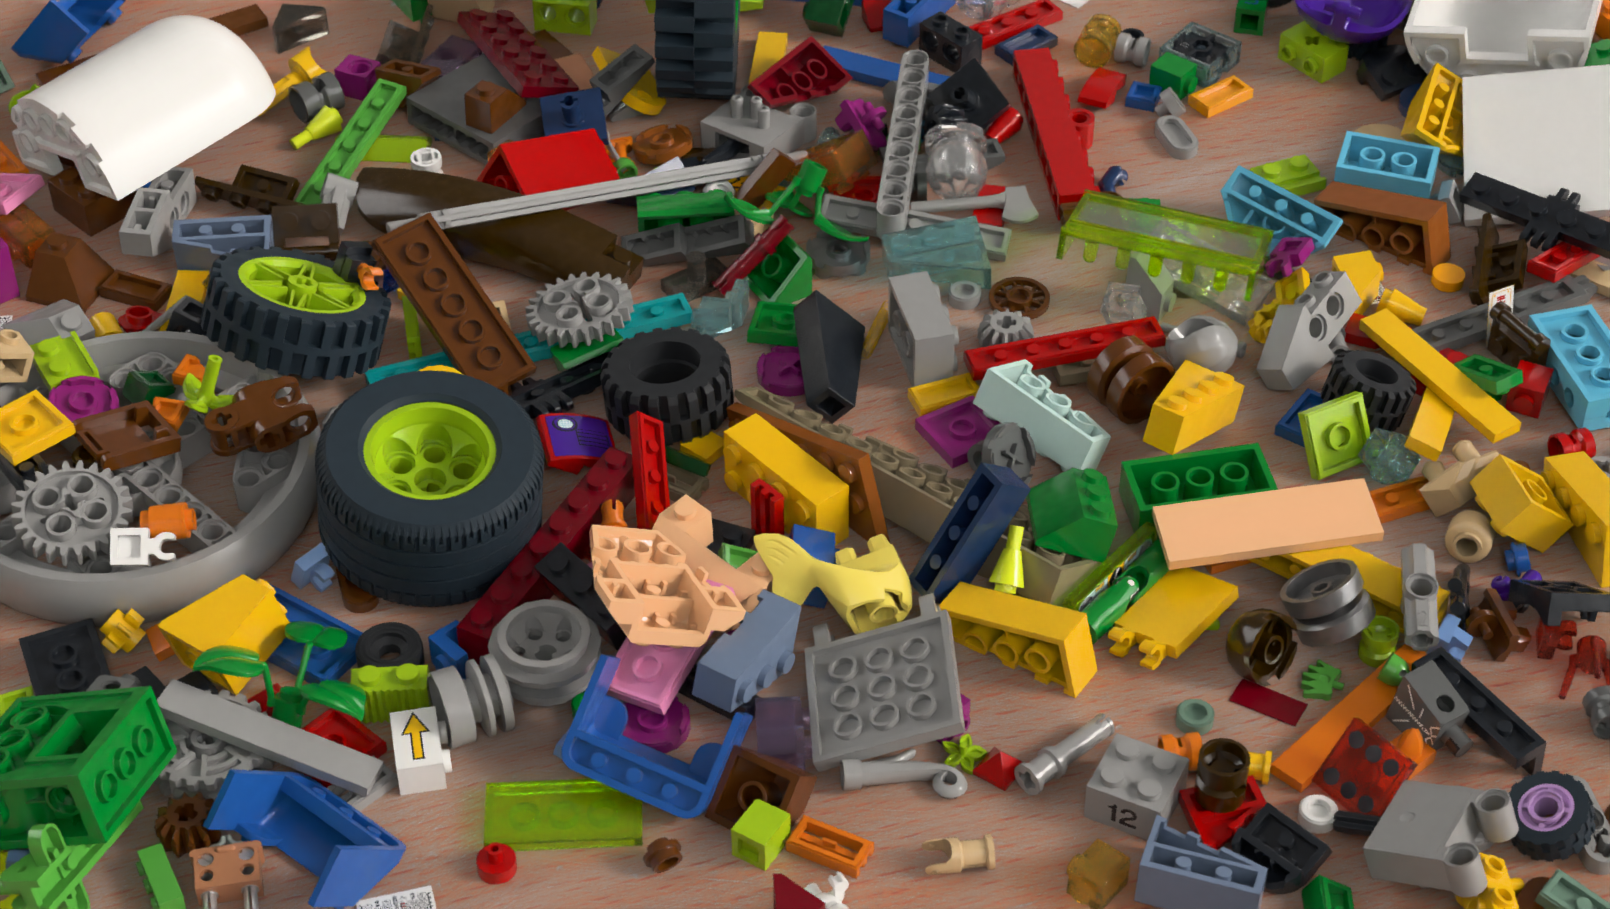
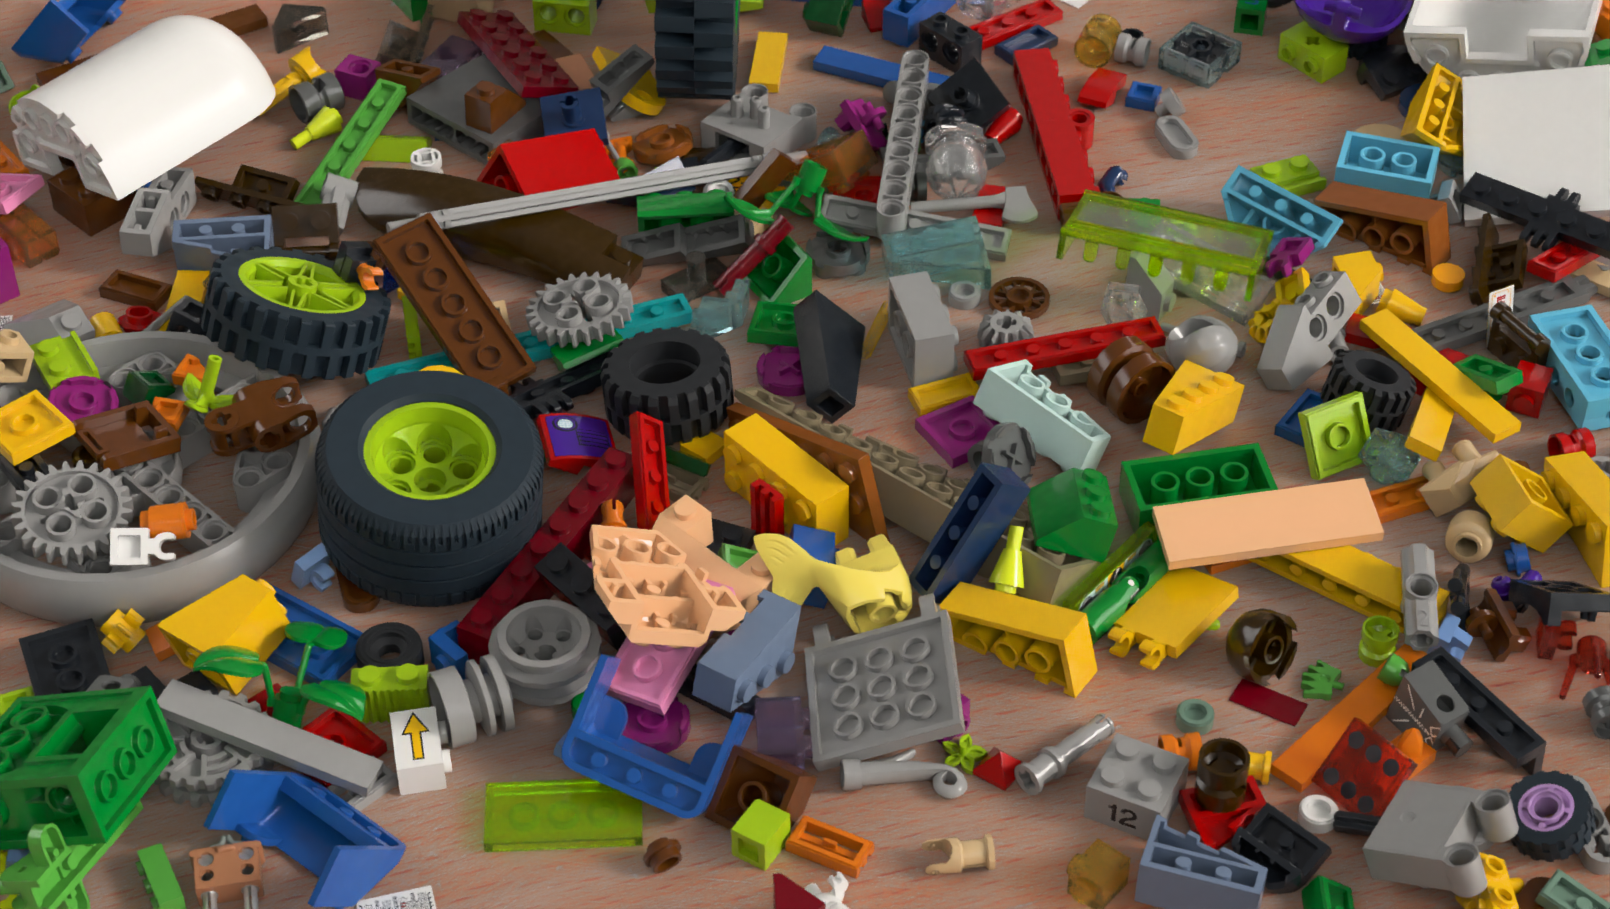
reddish brown slope [25,232,115,313] -> none
reddish brown gear [154,791,222,858] -> none
red tile [476,842,517,884] -> none
dark red wedge [747,36,853,108] -> none
green brick [1149,52,1198,100] -> none
light orange tile [1188,75,1254,118] -> none
flat silver wheel [1280,559,1376,647] -> none

